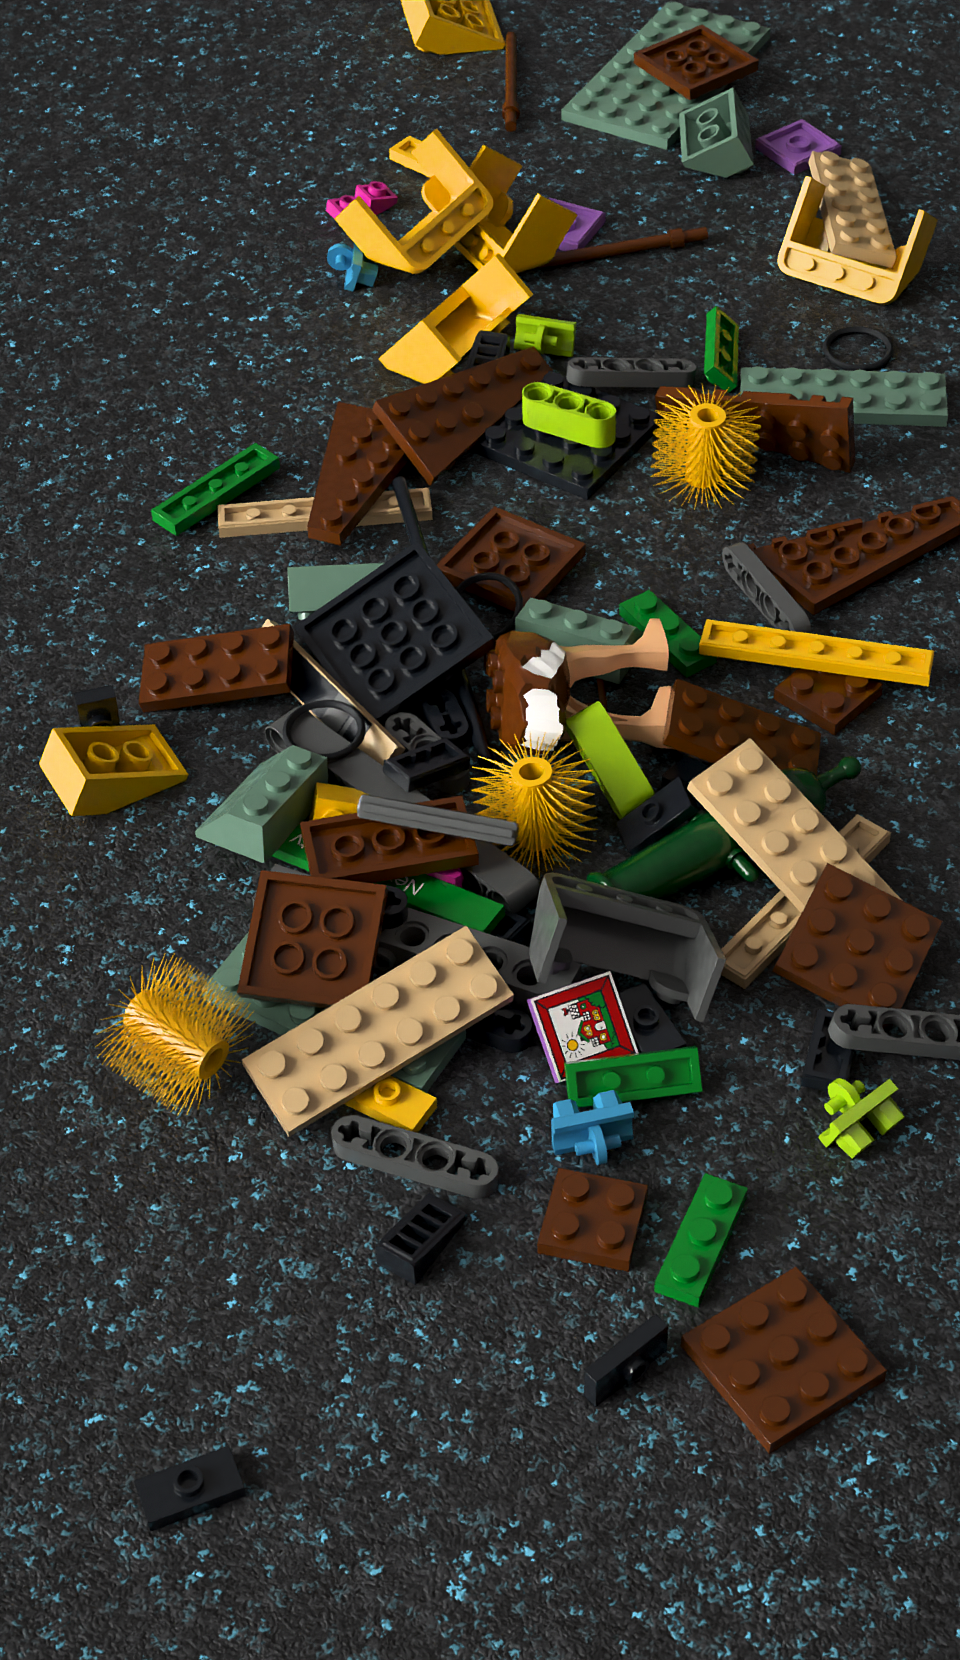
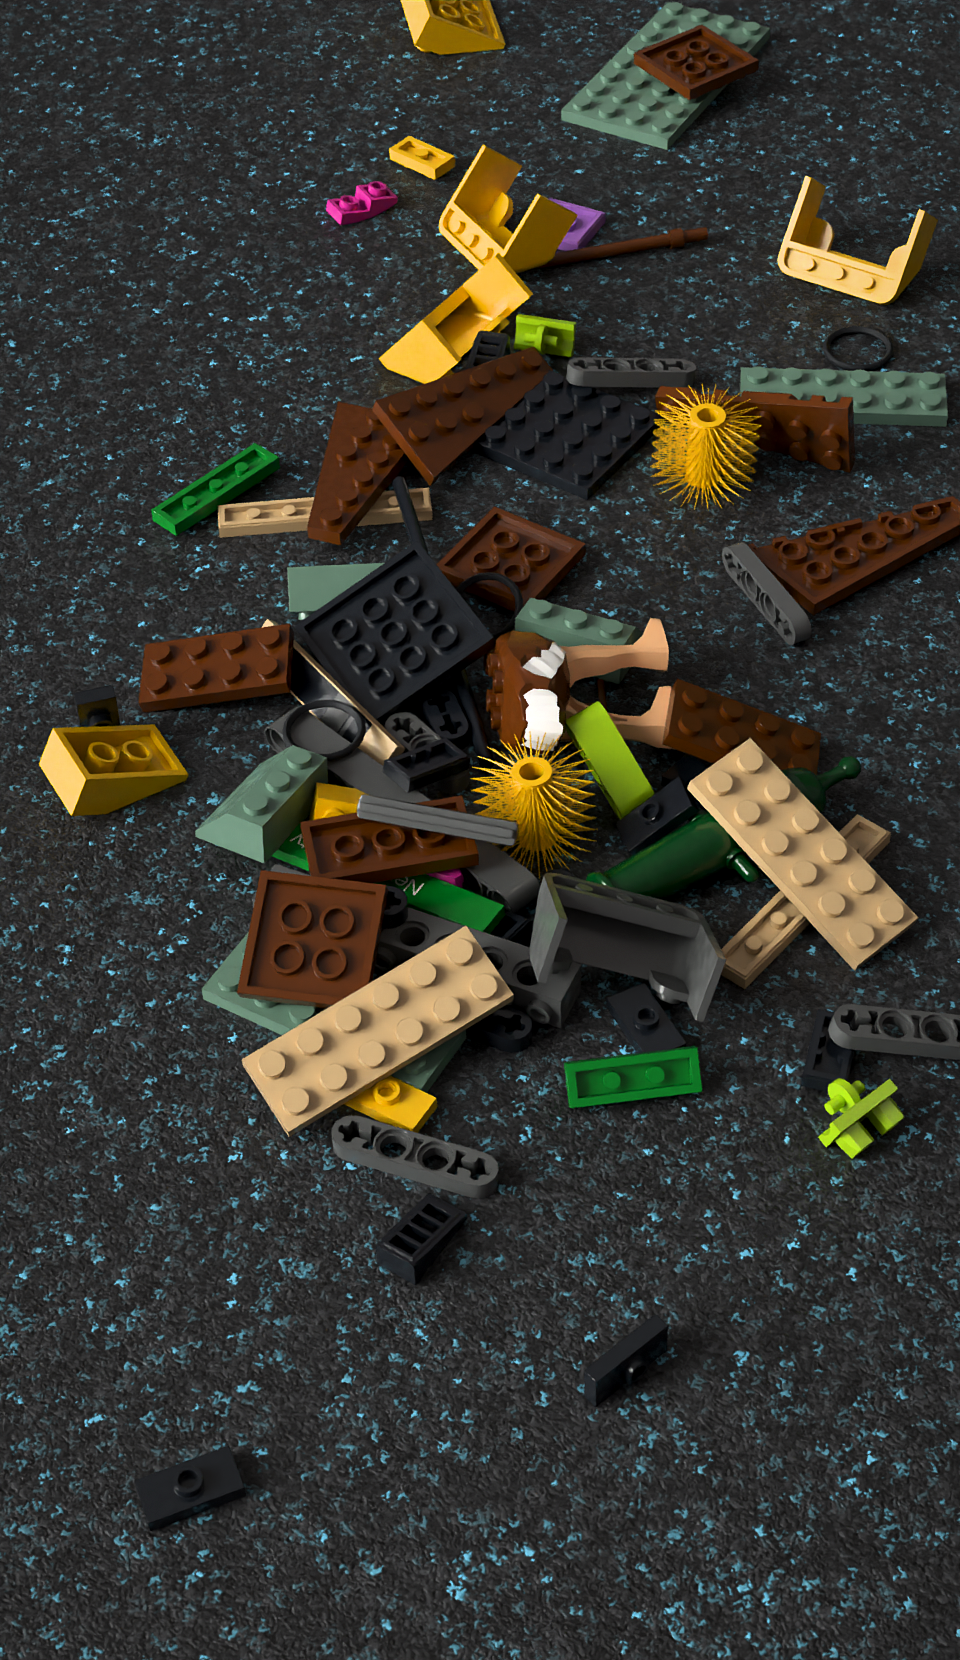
yellow piece [95,953,255,1116] -> none
dark azure hips [327,243,378,292] -> none
yellow windscreen [334,128,493,274] -> none
reddish brown bar [502,32,520,132] -> none
lime beam [522,382,616,448] -> none
tile [527,971,639,1083] -> none
reddish brown plate [537,1168,648,1272] -> none
dark azure hips [551,1090,634,1165] -> none
green plate [619,590,717,678] -> none
green plate [654,1173,748,1308] -> none
sand green slope [679,88,754,178] -> none
reddish brown plate [681,1267,887,1454] -> none
yellow tile [699,619,935,687] -> none
green plate [704,306,739,393] -> none
medium lavender tile [755,119,842,175] -> none
reddish brown plate [772,863,943,1032] -> none
reddish brown plate [774,668,883,736] -> none
tan plate [808,151,897,268] -> none

